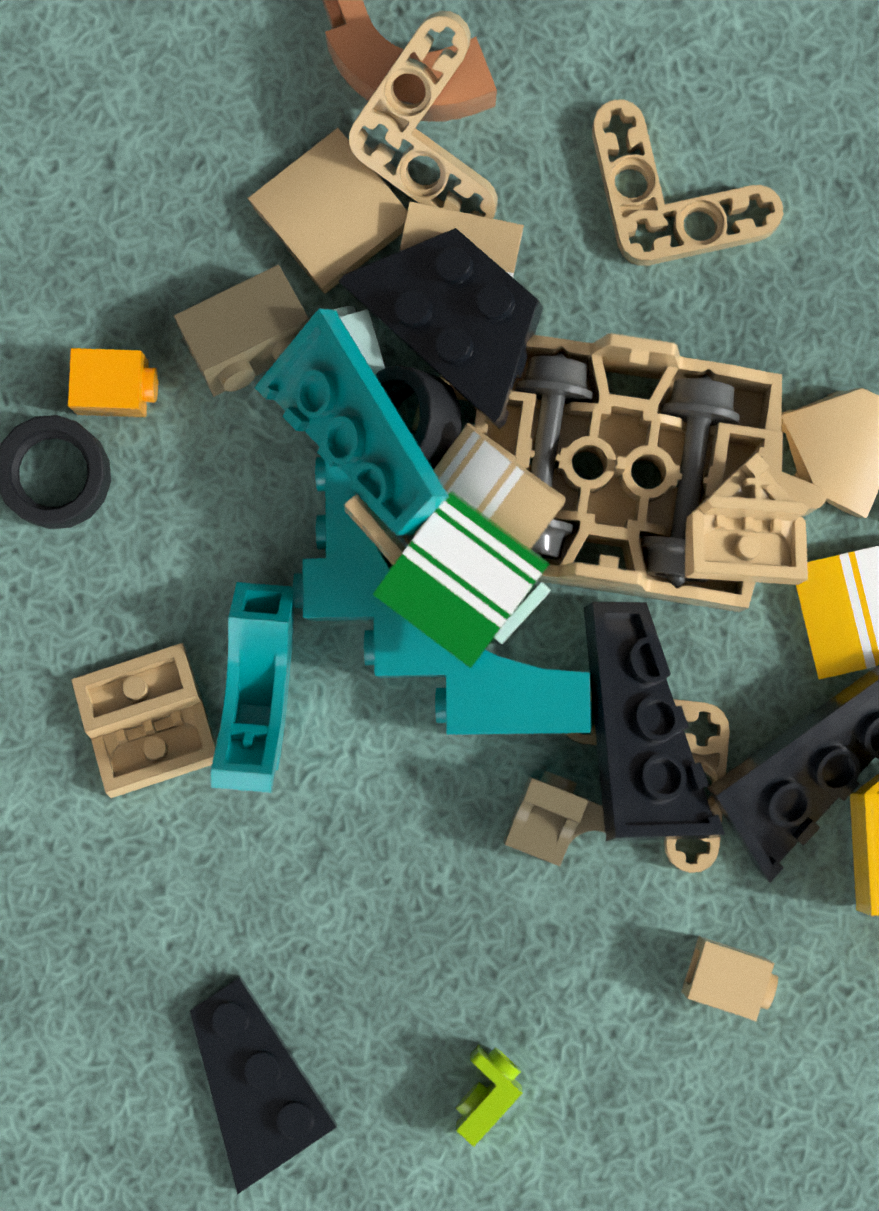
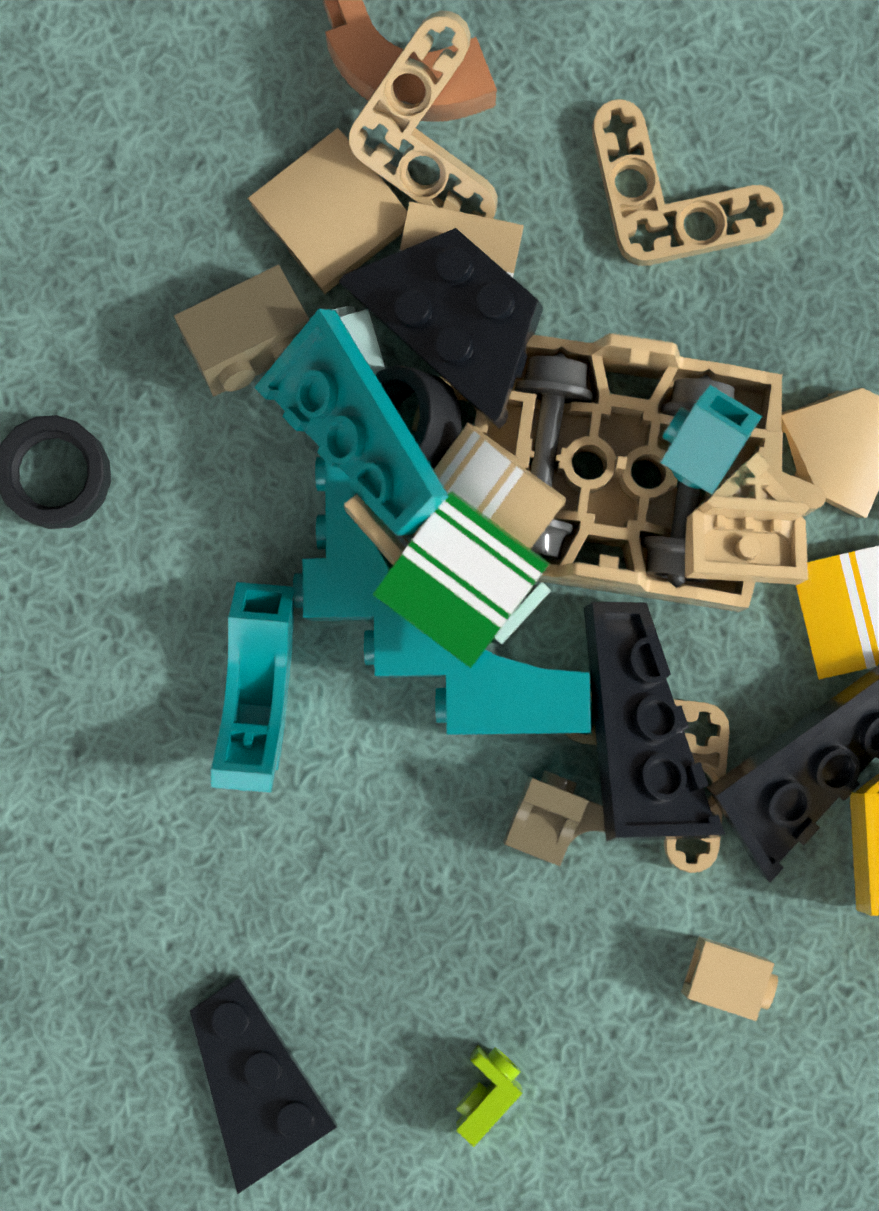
light orange brick [68,348,158,417] -> none
tan slope [71,643,216,798] -> none
none -> teal brick [660,385,762,494]

